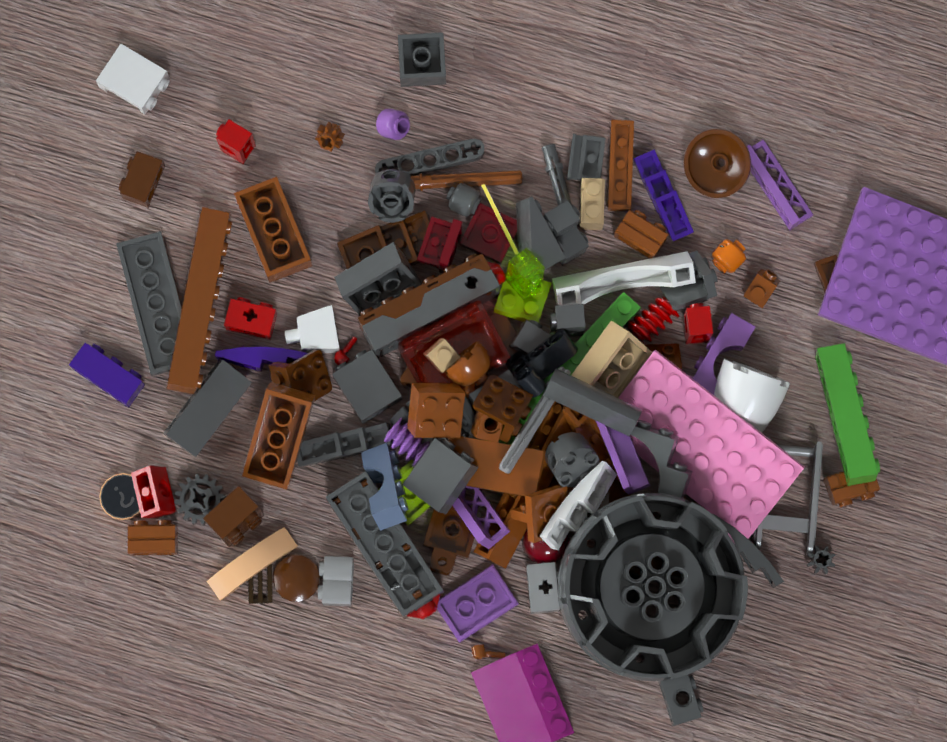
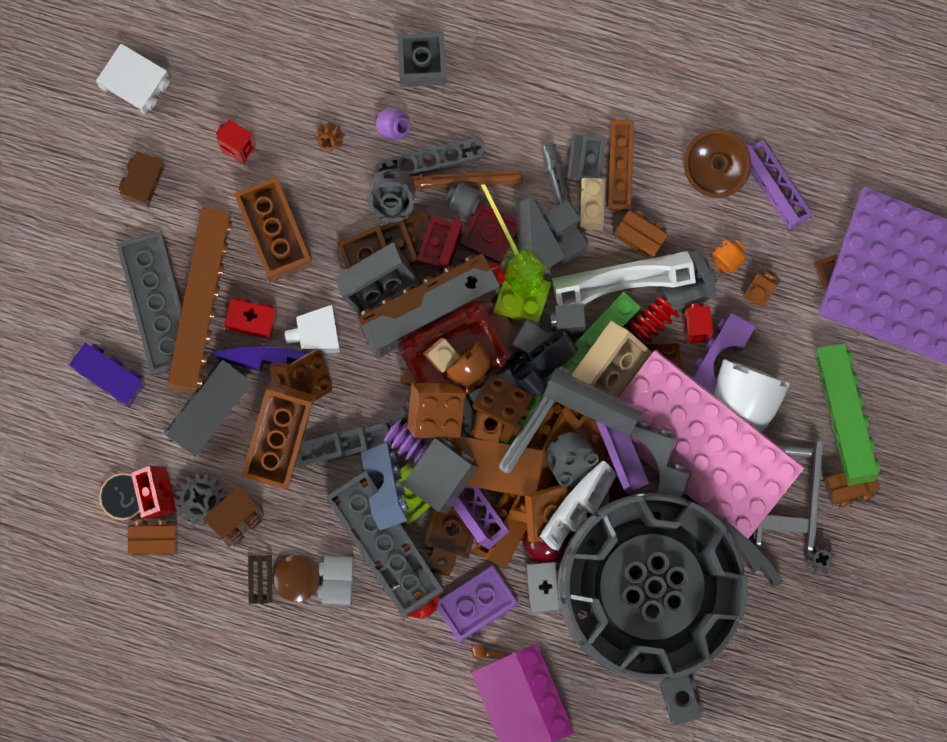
light nougat slope [207,527,298,601] -> none
dark grey brick [332,349,402,424] -> none
red hand [334,336,357,366] -> none
dark purple slope [633,149,694,242] -> none

